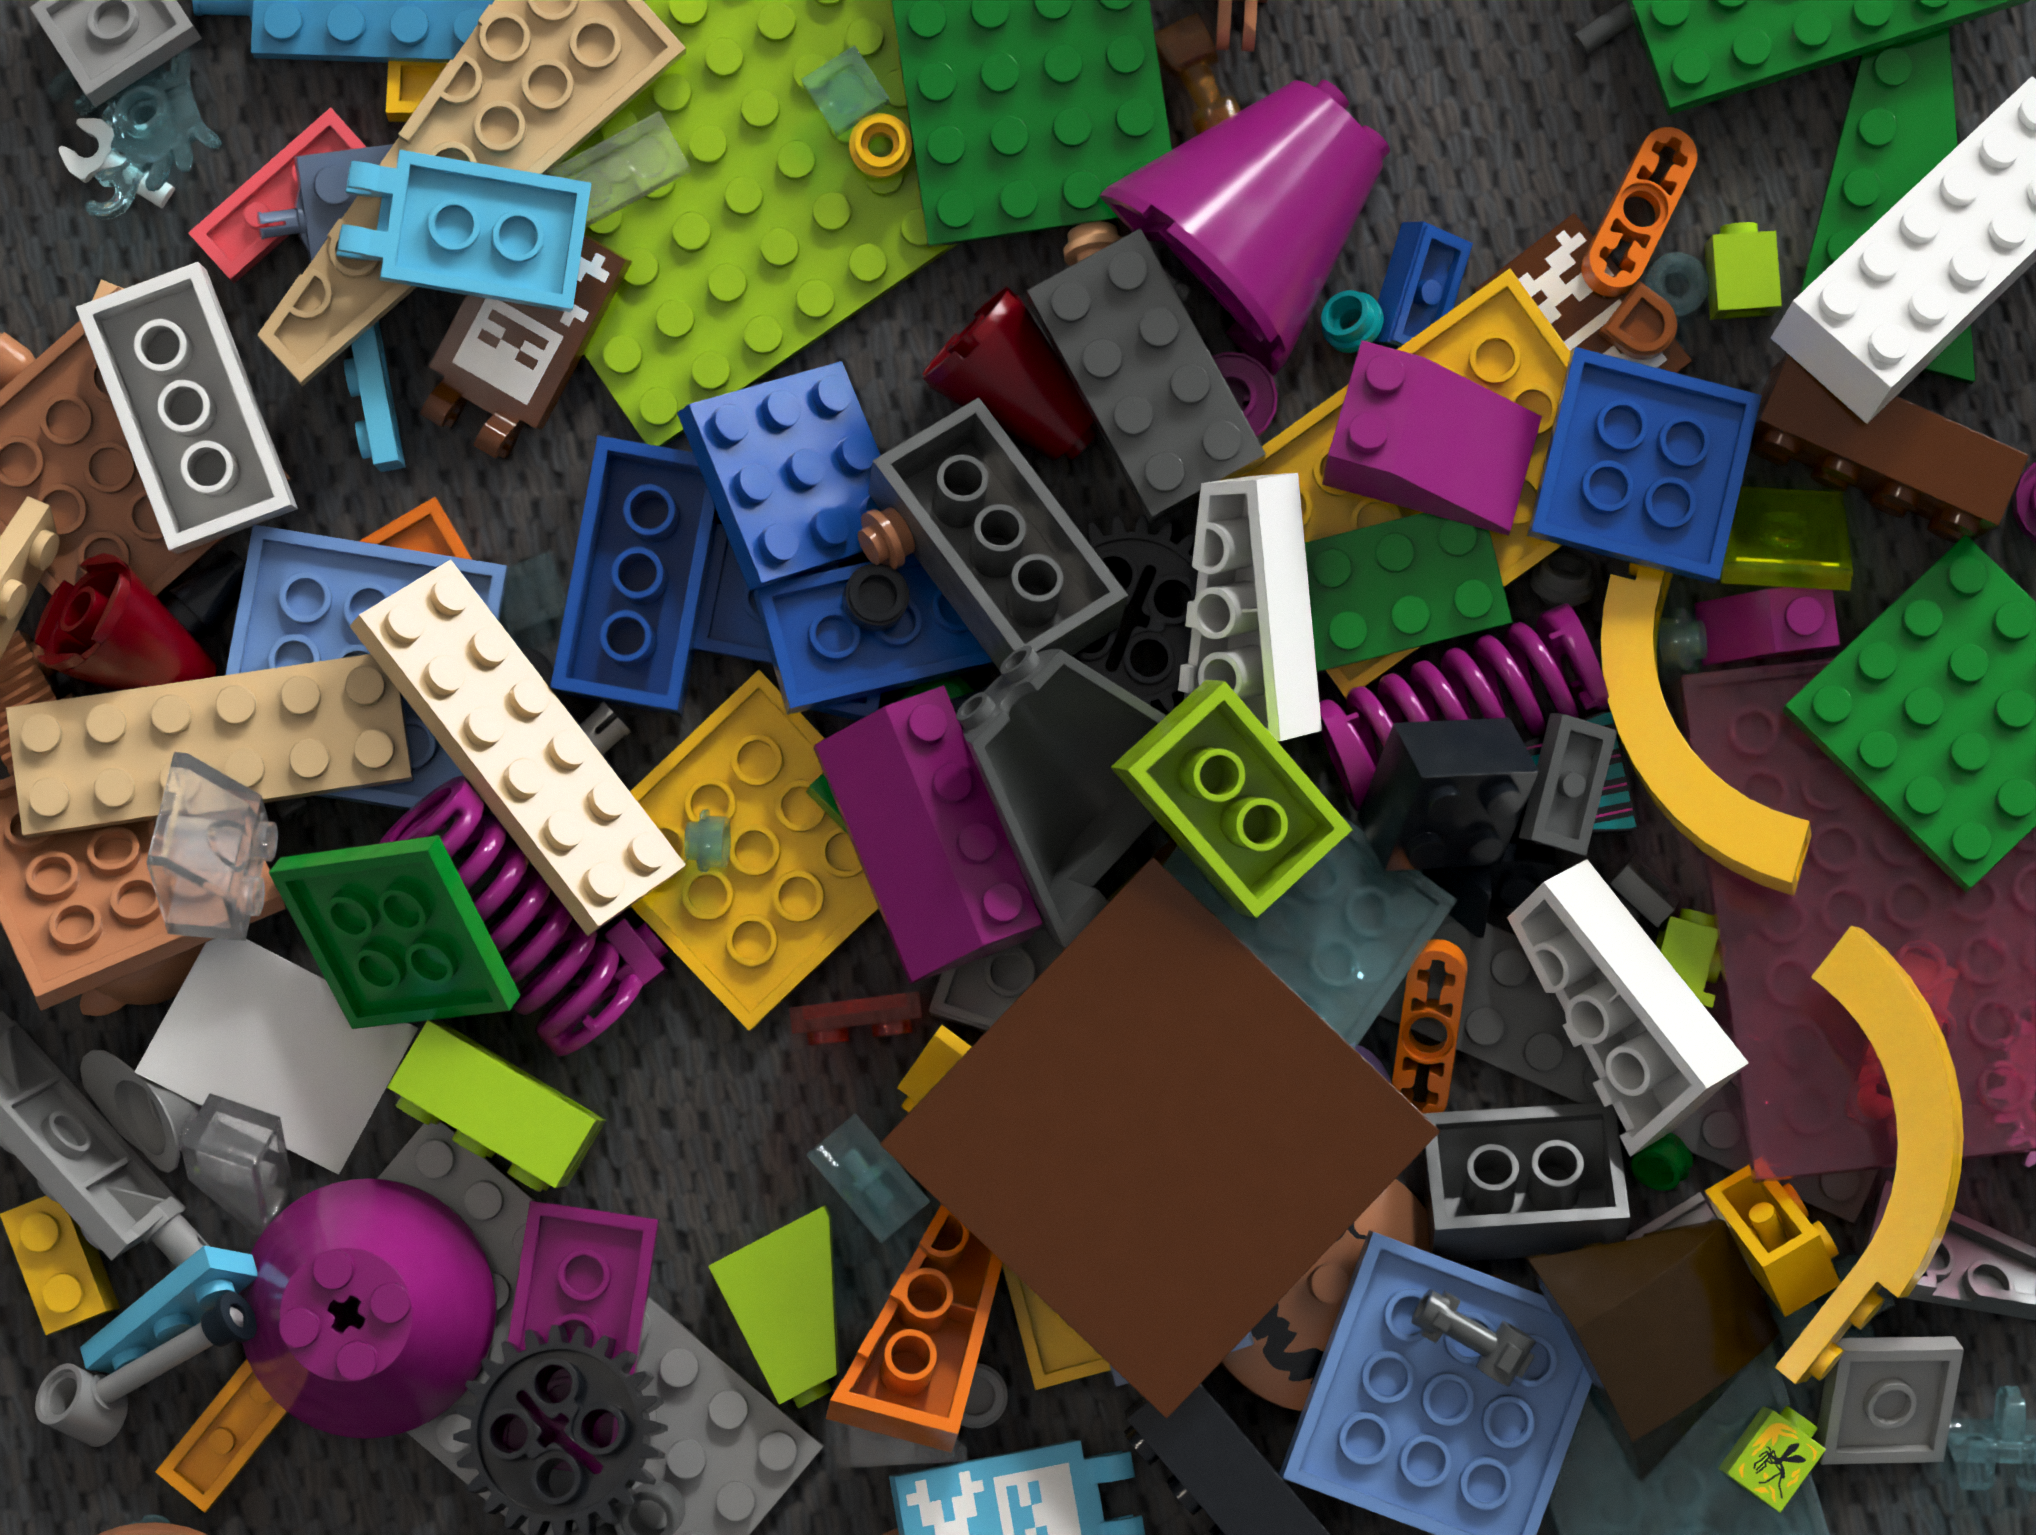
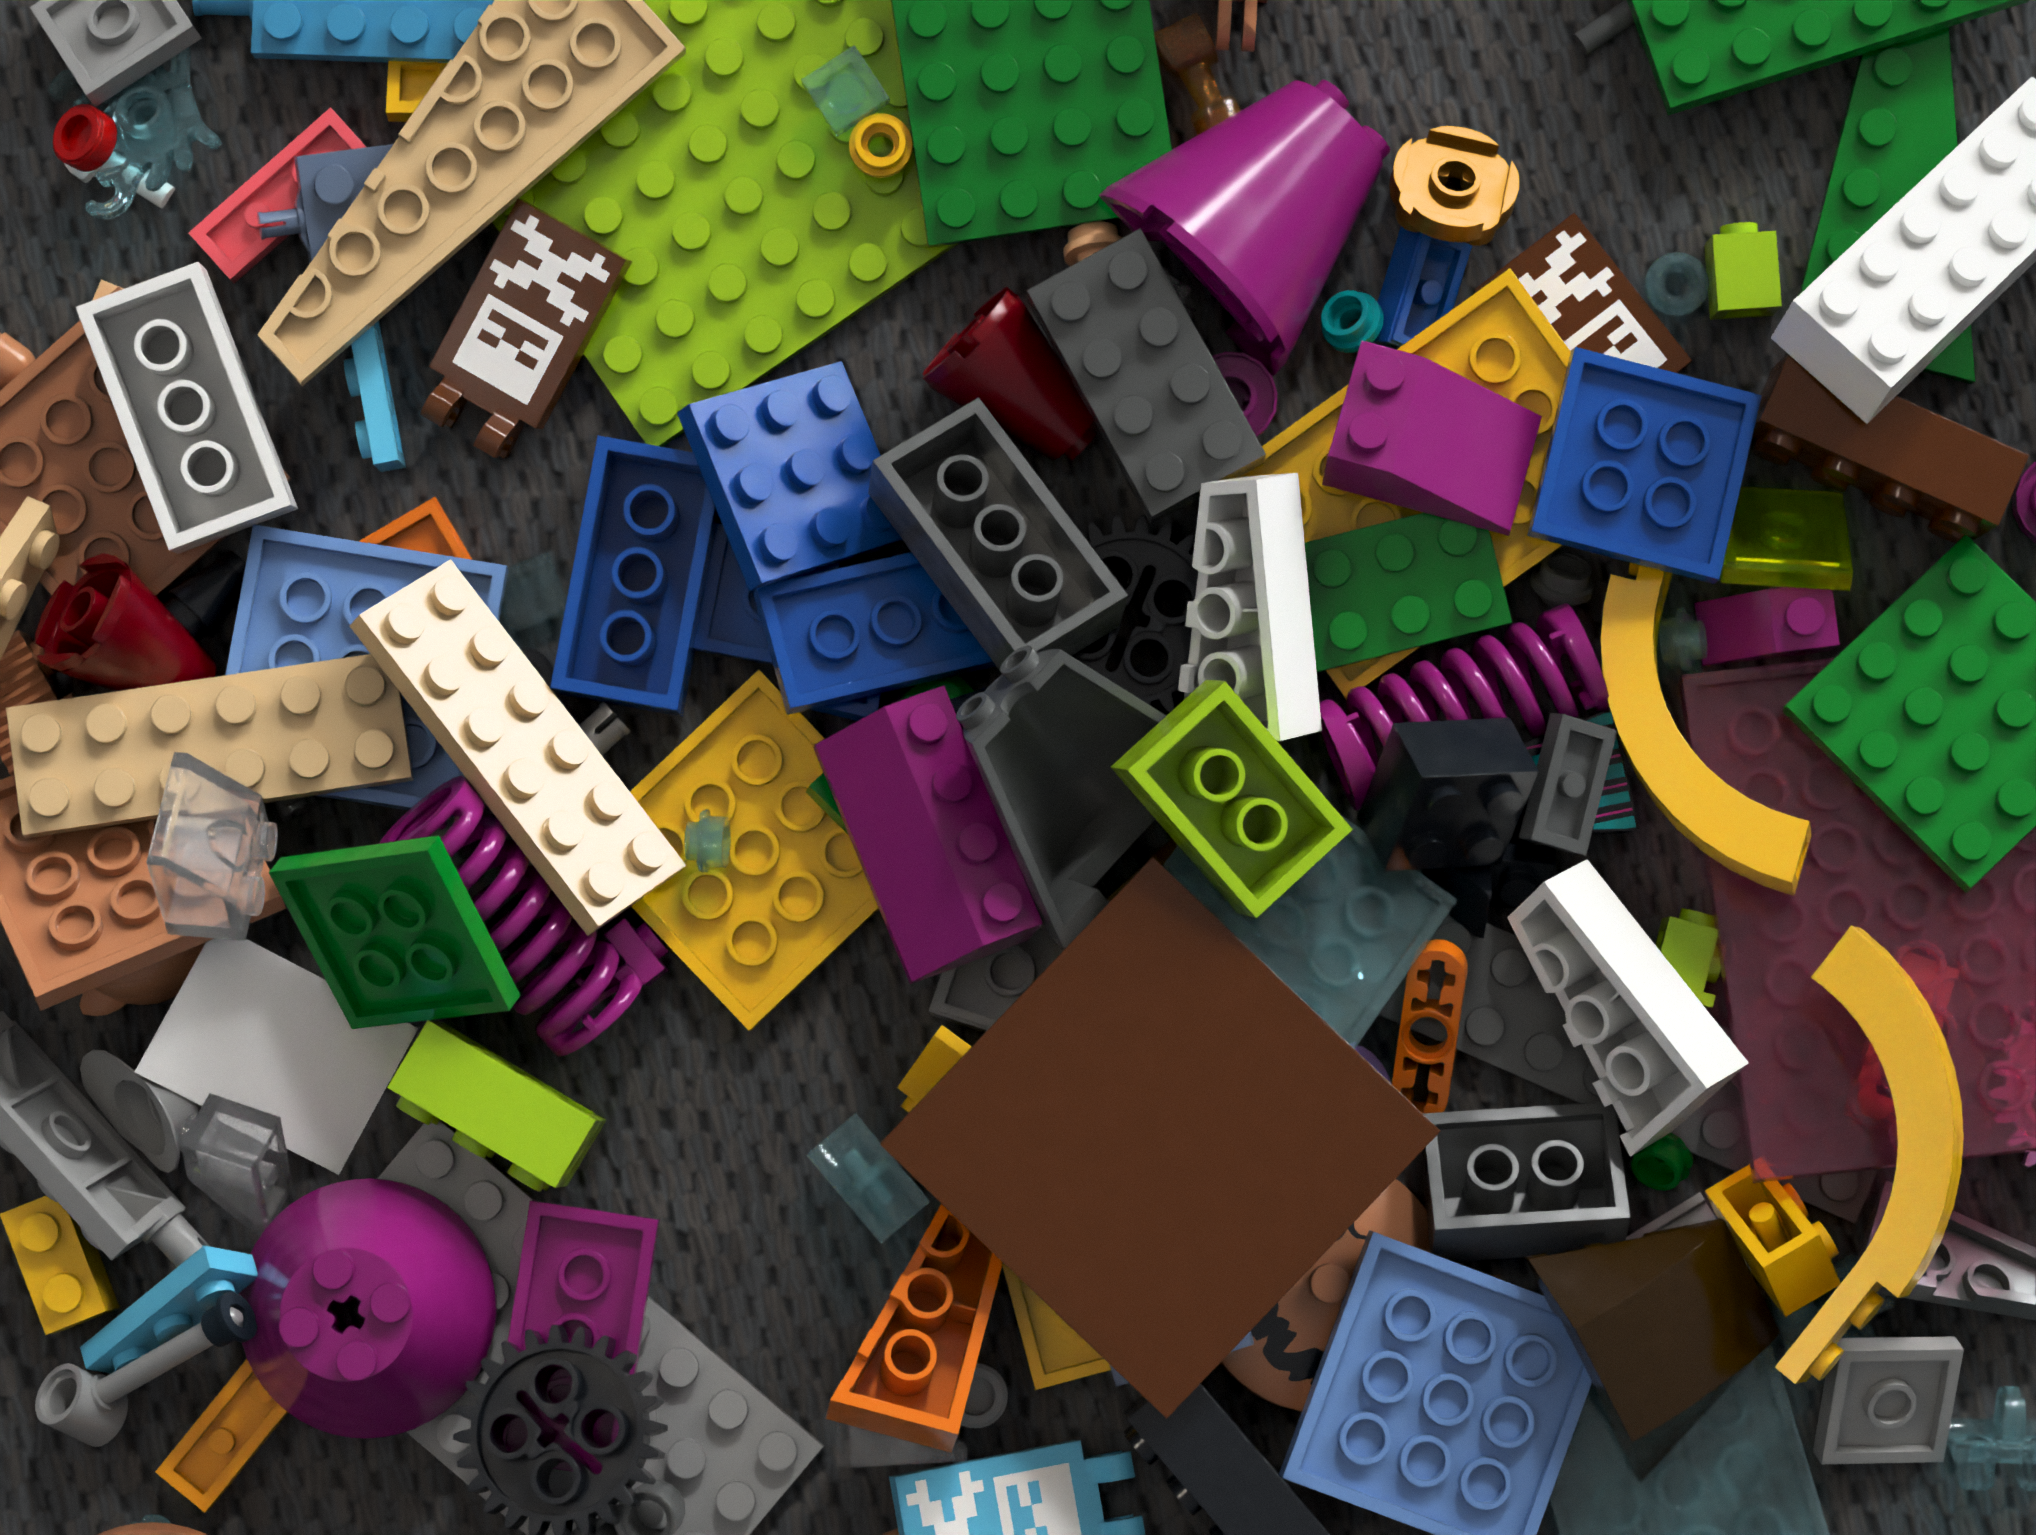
medium azure tile [336,150,592,312] -> none
clear plate [547,111,691,228] -> none
lime slope [708,1205,839,1408] -> none
clear red plate [789,991,925,1046] -> none
black tile [842,563,909,632] -> none
nougat plate [858,507,915,570] -> none
dark grey bar [1411,1289,1536,1387] -> none
orange beam [1581,127,1698,297] -> none
dark orange tile [1599,281,1677,360] -> none
dark grey tile [1610,853,1681,927] -> none
lime brick [1718,1405,1826,1513] -> none
none -> red tile [53,104,117,172]
none -> plate [1389,126,1519,246]

